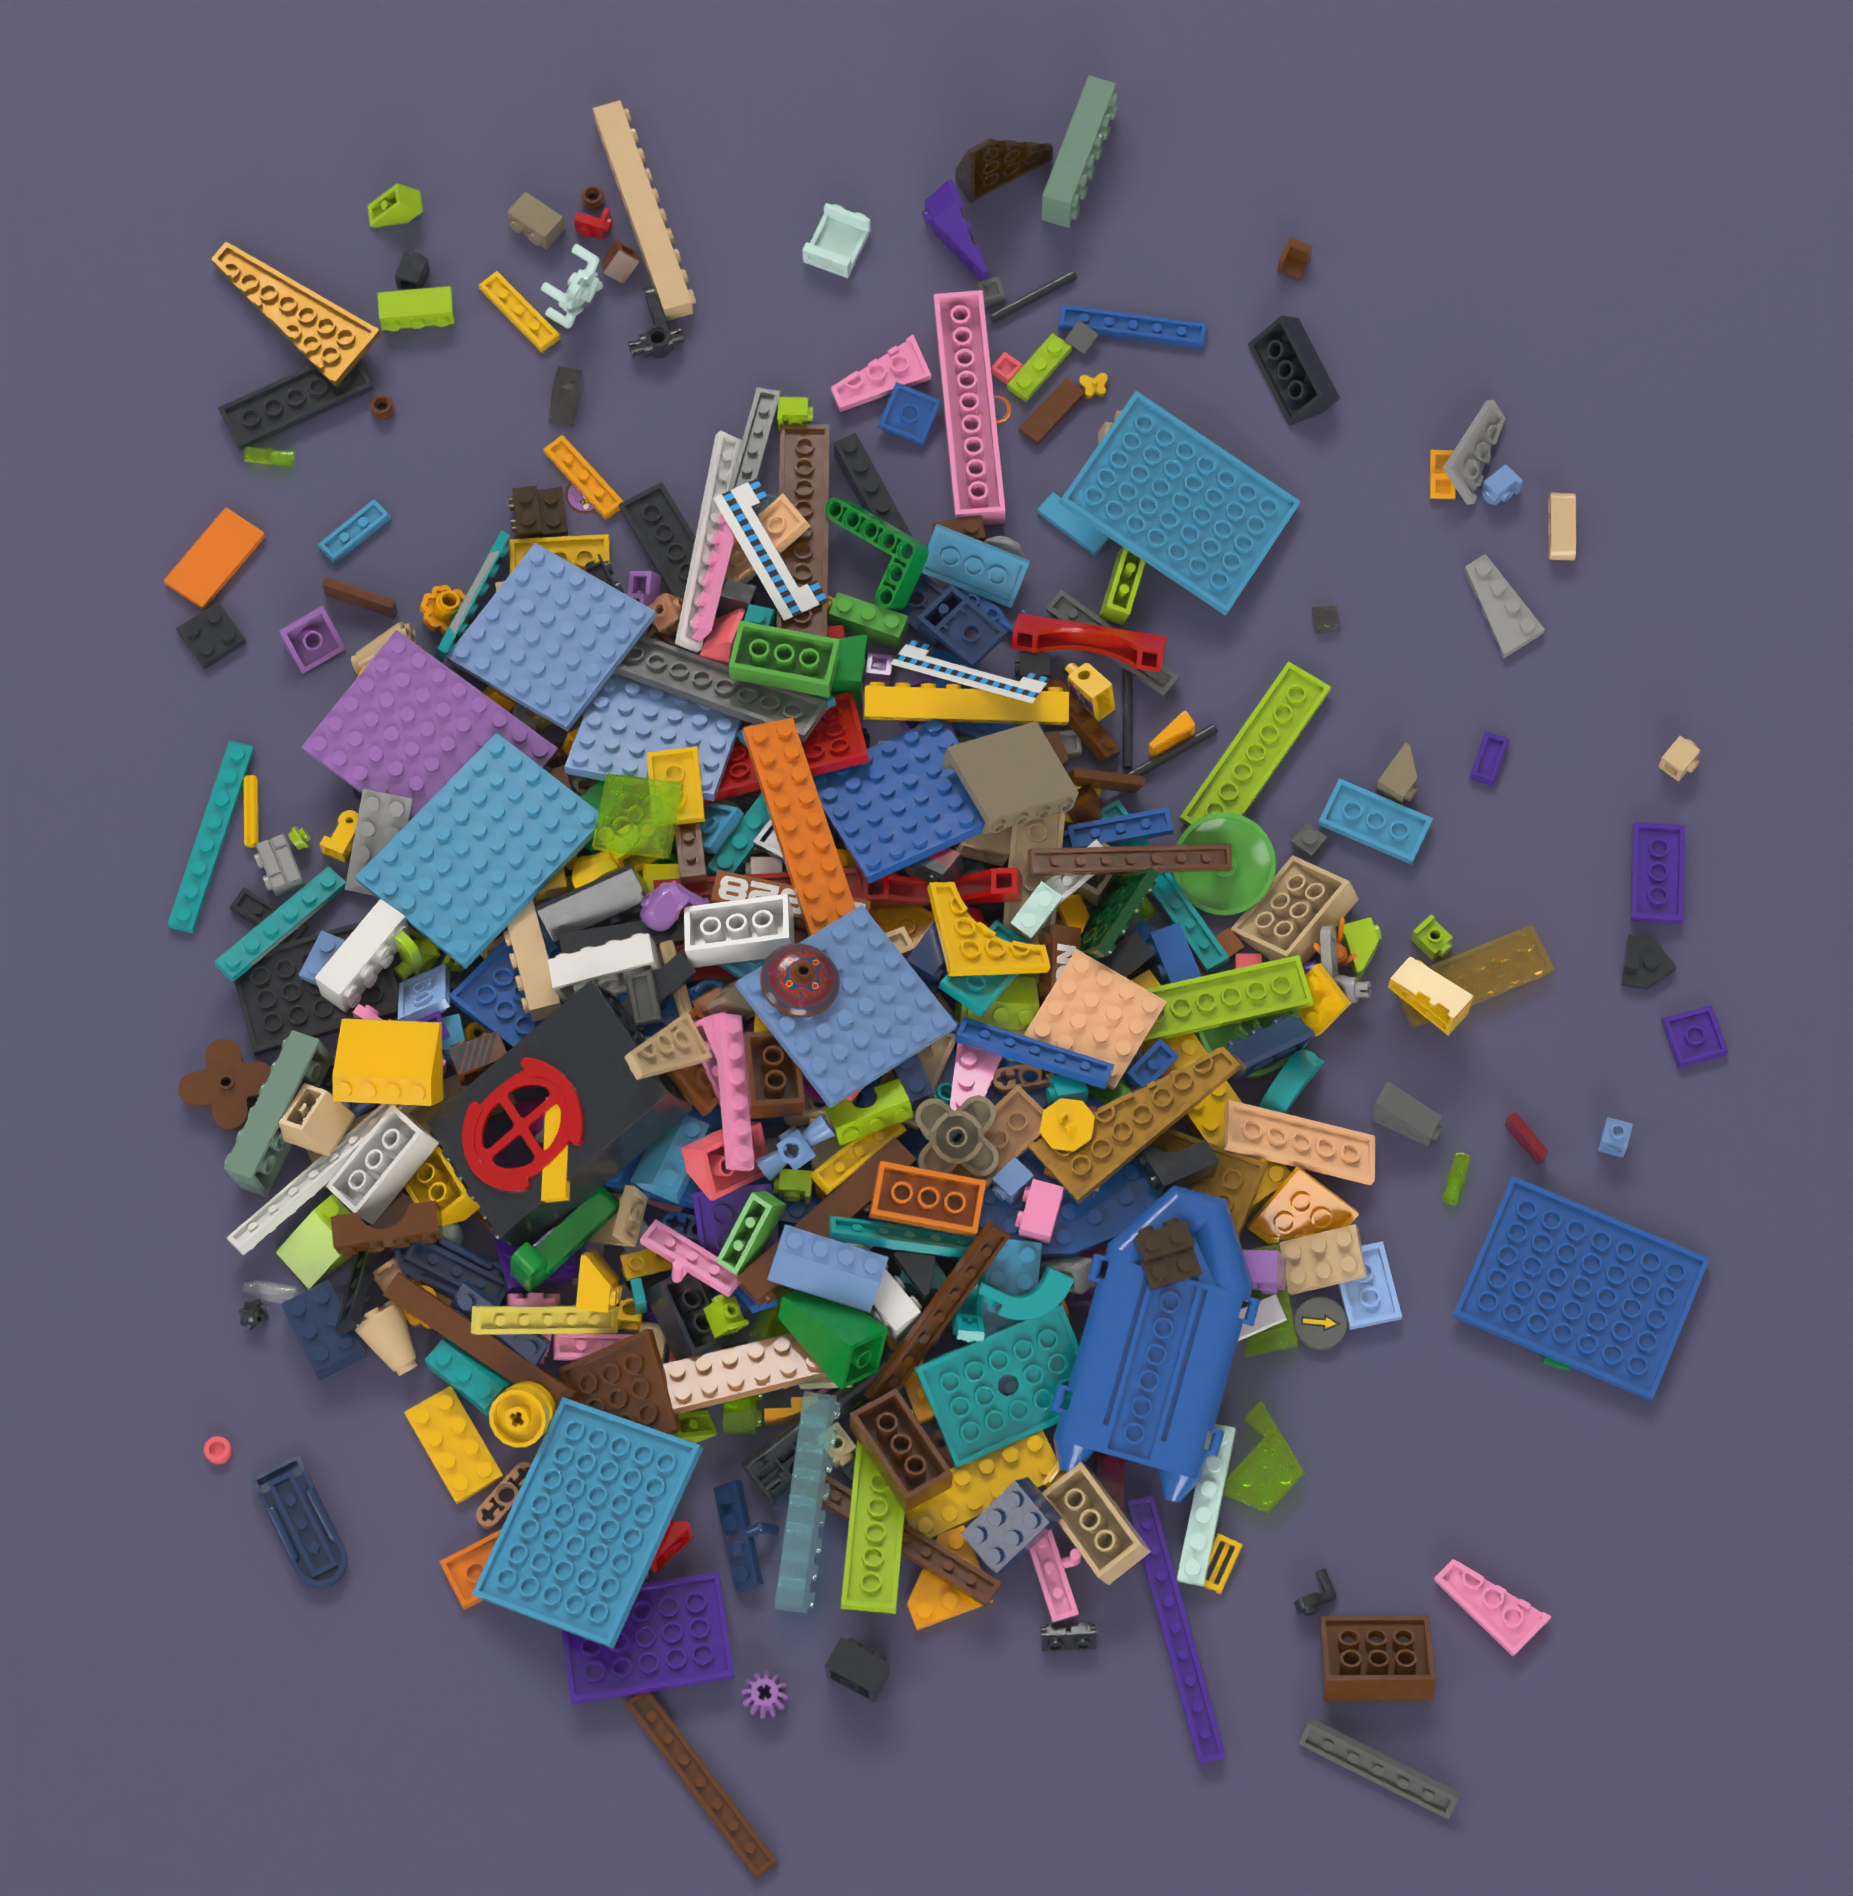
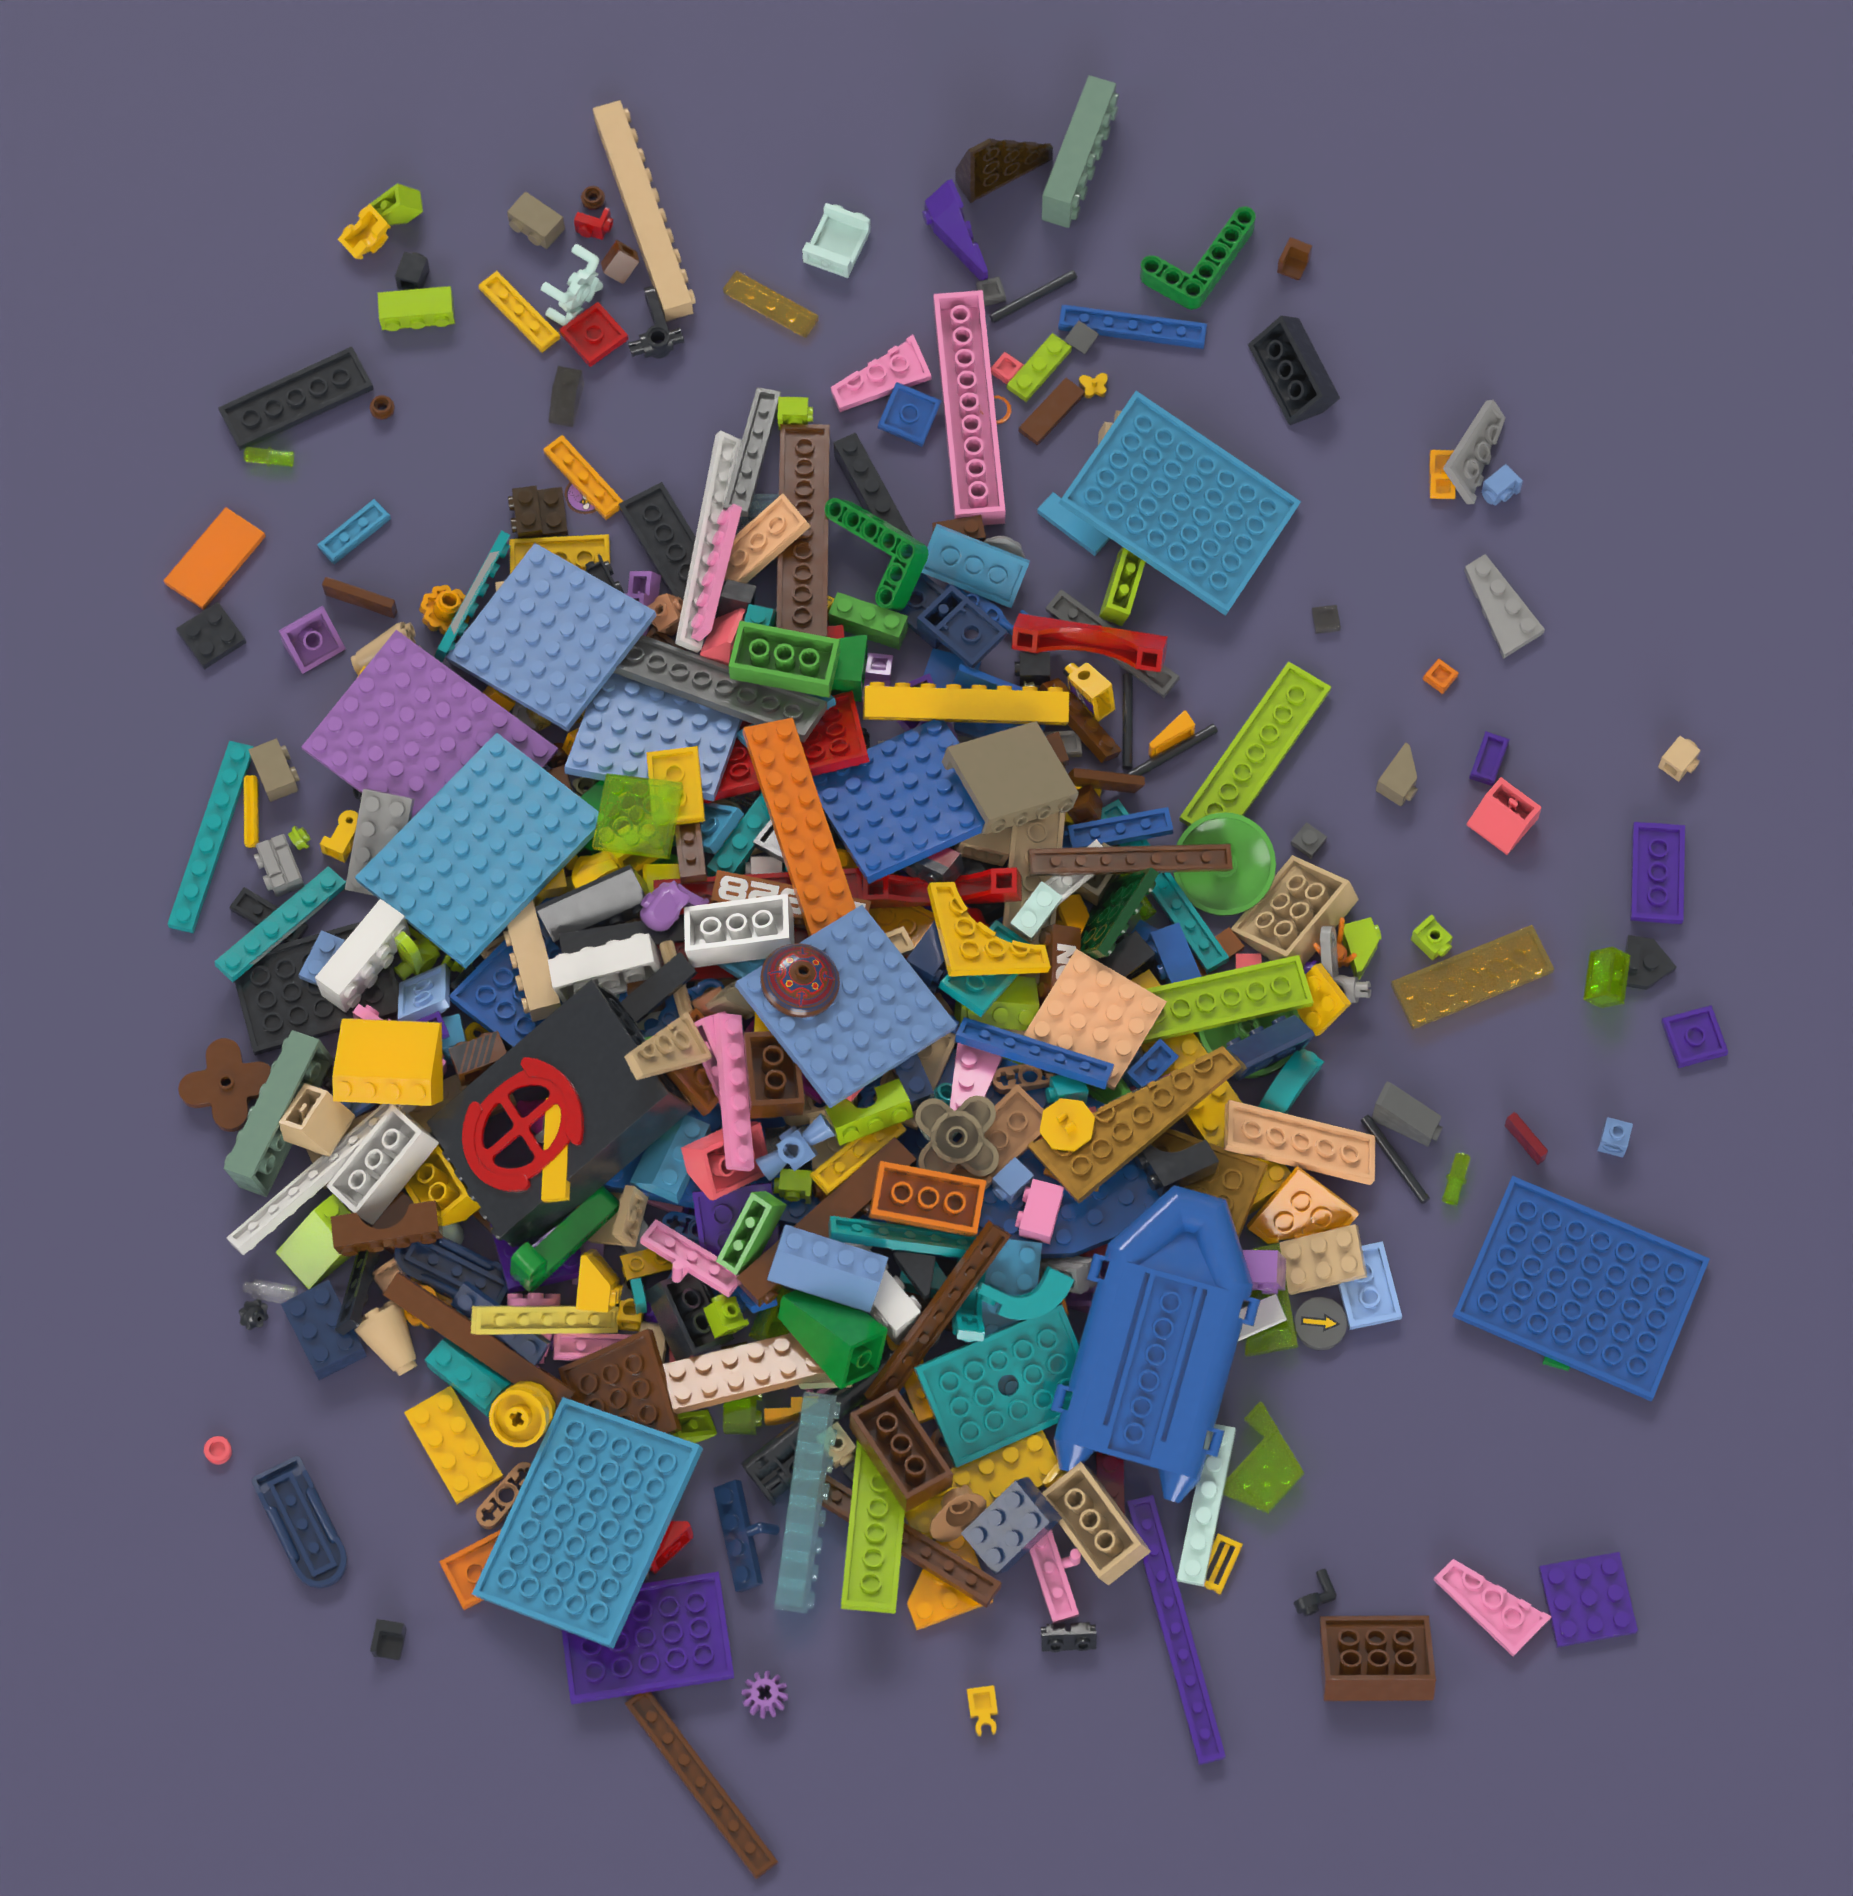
wing [211,242,381,387] -> none
dark grey tile [626,969,663,1027] -> none
white sticker [713,478,828,621] -> none
black brick [825,1637,890,1703] -> none
white sticker [890,639,1050,703] -> none
dark brown plate [1133,1218,1202,1291] -> none
dark grey plate [1298,1718,1461,1819] -> none
dark azure plate [1318,778,1433,865] -> none
wedge [1388,957,1473,1036] -> none
tan beam [1548,492,1576,561] -> none
none -> dark tan brick [249,738,300,802]
none -> yellow cylinder [338,204,391,259]
none -> black panel [370,1619,407,1661]
none -> red plate [559,302,629,367]
none -> clear yellow tile [723,270,819,338]
none -> medium nougat piece [930,1485,987,1542]
none -> yellow plate [967,1685,998,1736]
none -> green beam [1140,206,1256,310]
none -> black bar [1360,1115,1430,1204]
none -> orange tile [1423,659,1459,694]
none -> coral slope [1467,777,1542,855]
none -> dark purple plate [1538,1552,1638,1647]
none -> clear neon green brick [1583,946,1630,1008]

